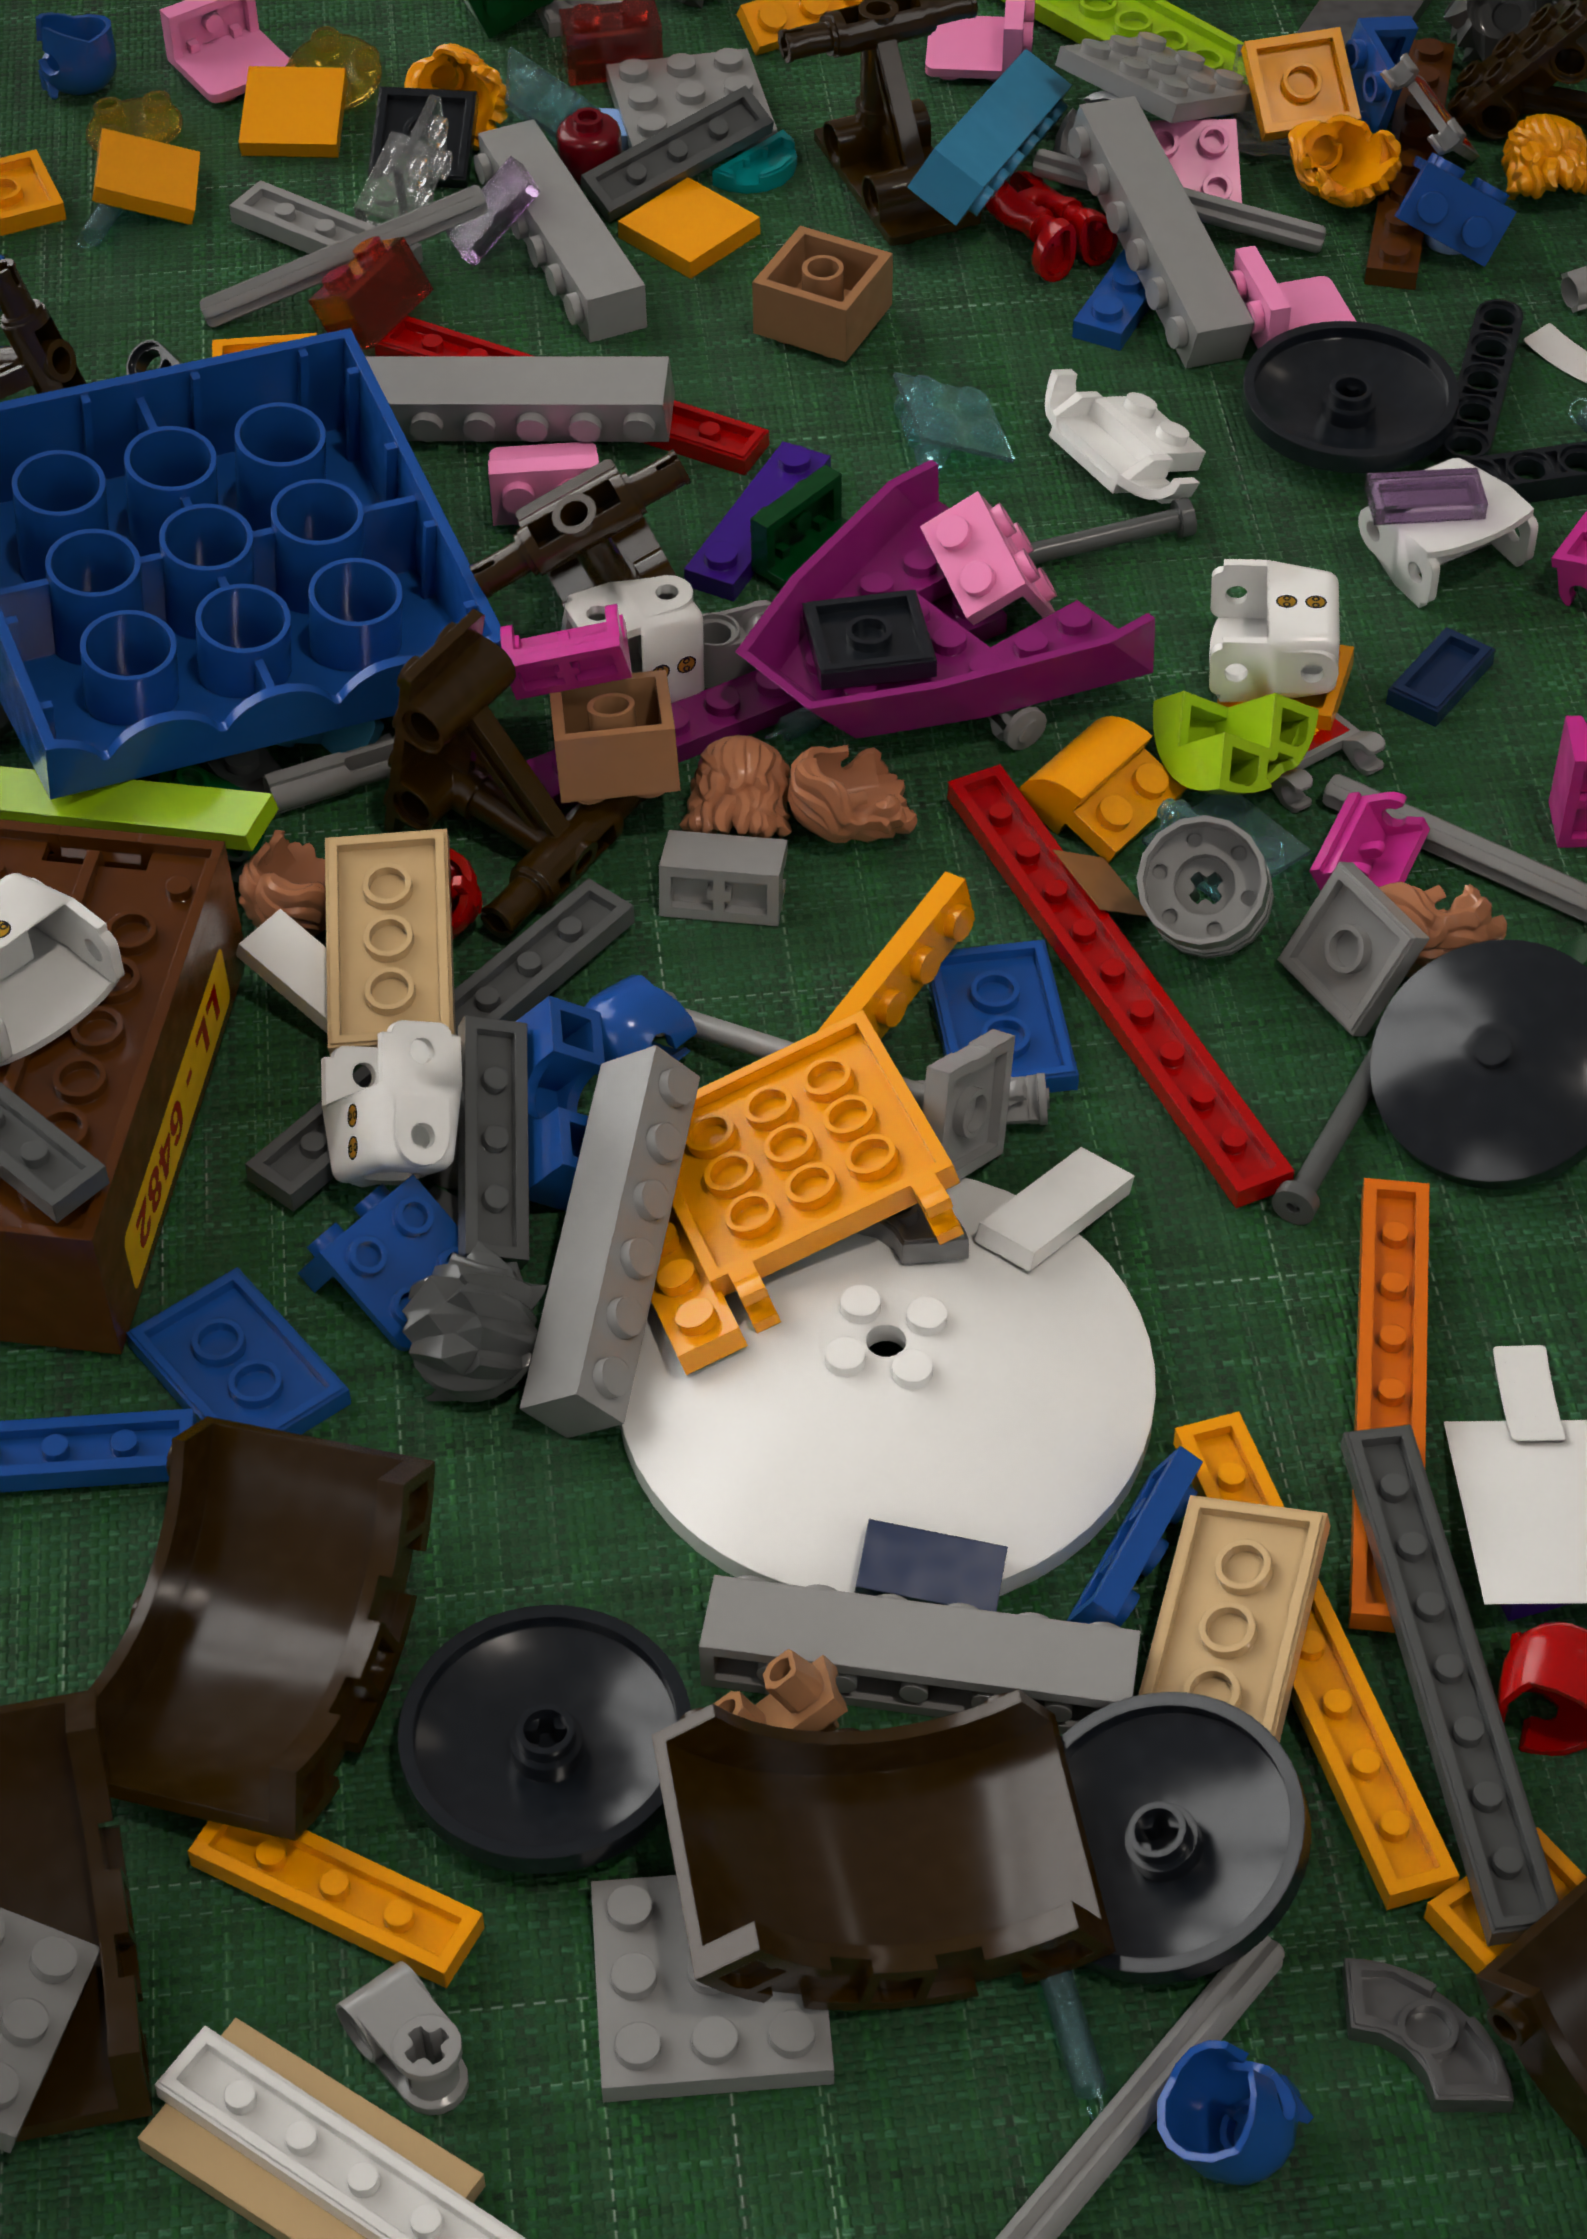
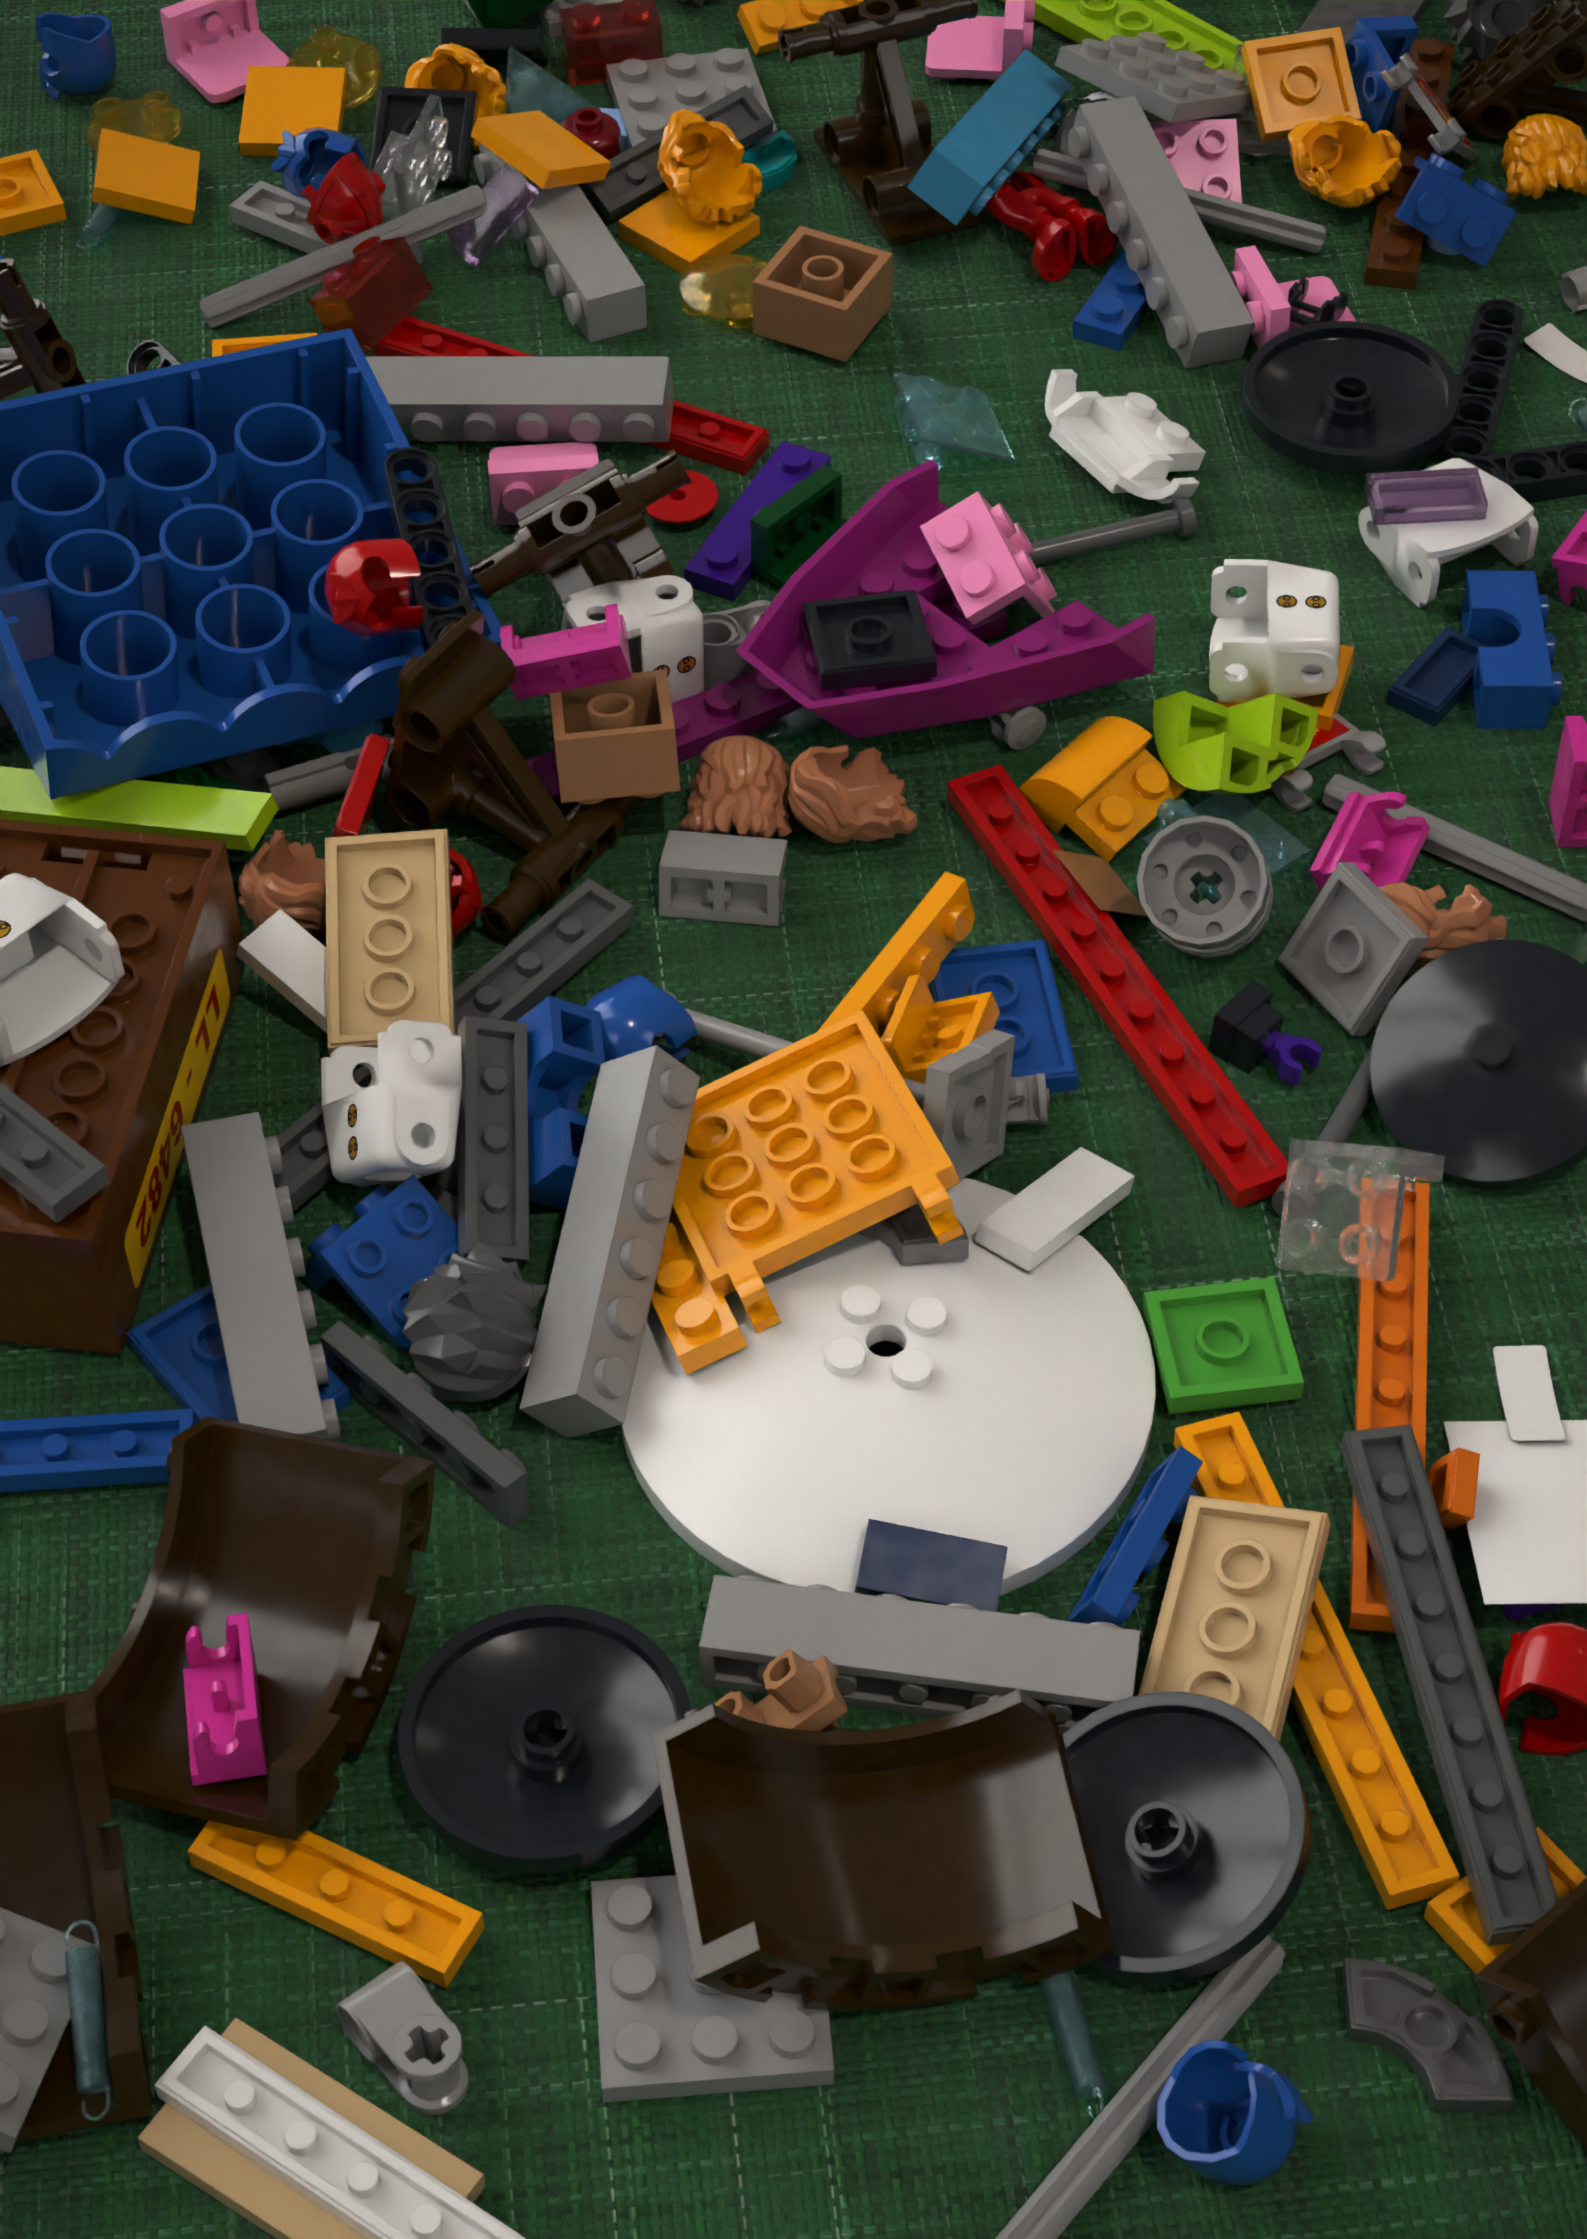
none -> clear light blue piece [64,1920,112,2121]
none -> light grey brick [181,1112,341,1440]
none -> dark pink hinge [183,1612,267,1786]
none -> blue helmet [271,127,368,199]
none -> red helmet [301,152,386,244]
none -> dark grey plate [320,1320,530,1529]
none -> red helmet [325,538,424,636]
none -> red tile [332,733,391,837]
none -> black beam [385,447,473,653]
none -> black tile [441,28,549,65]
none -> light orange tile [470,110,611,189]
none -> red piece [645,470,719,524]
none -> light orange hair [657,109,763,223]
none -> clear yellow dish [679,254,768,329]
none -> light orange bracket [880,974,1000,1084]
none -> bright green plate [1142,1277,1304,1414]
none -> black piece [1208,979,1322,1086]
none -> clear bracket [1277,1139,1445,1281]
none -> black piece [1288,278,1349,326]
none -> orange tile [1427,1447,1480,1530]
none -> blue arch [1460,570,1562,729]

